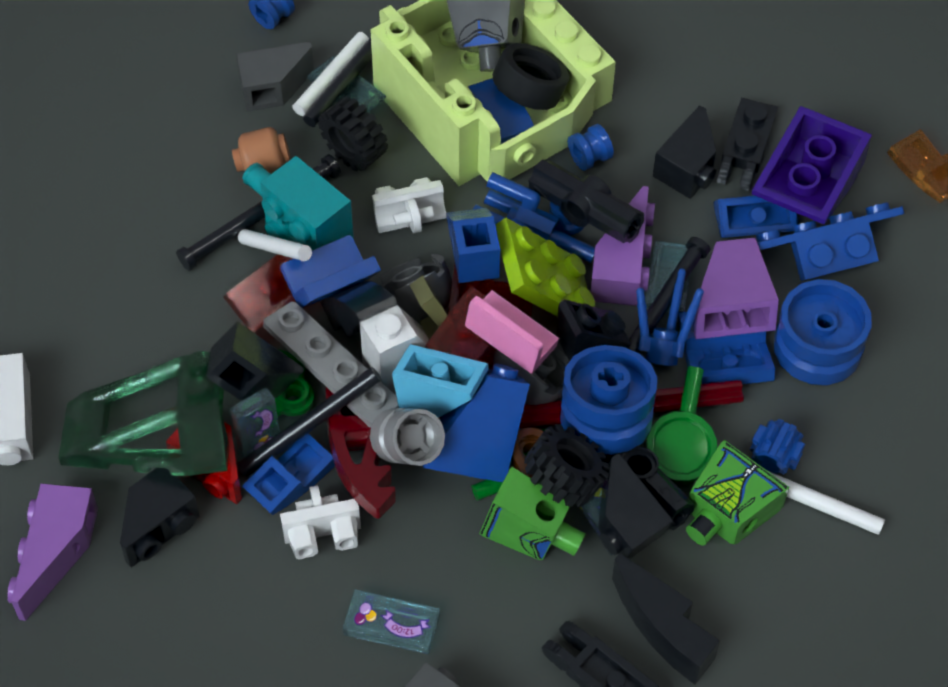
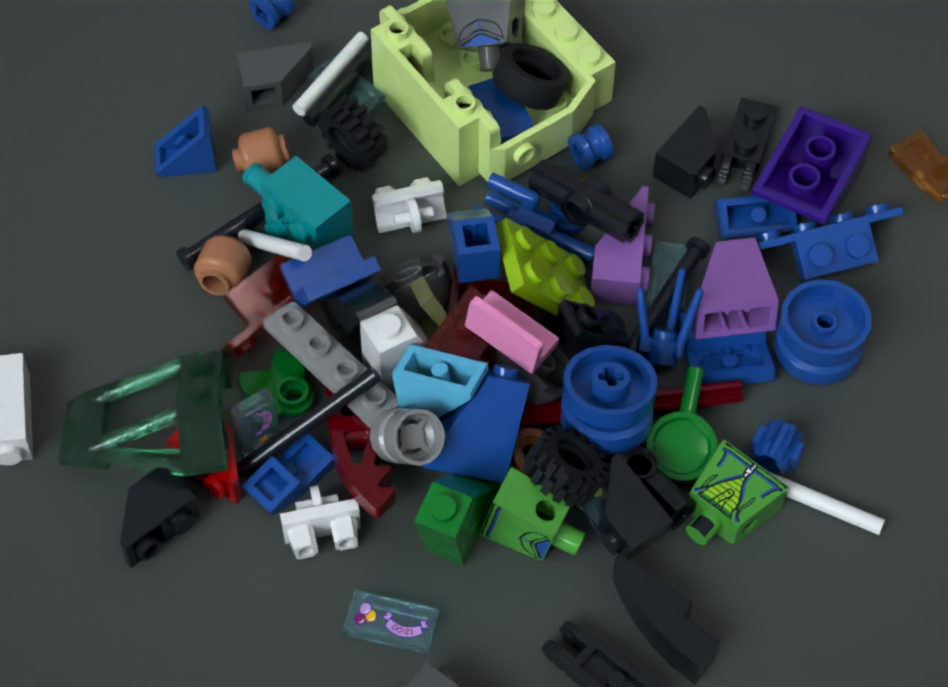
medium lavender slope [8,483,98,621] -> none
black slope [206,321,304,400] -> none
none -> blue slope [154,105,216,177]
none -> nougat head [194,236,252,295]
none -> green slope [414,474,499,566]

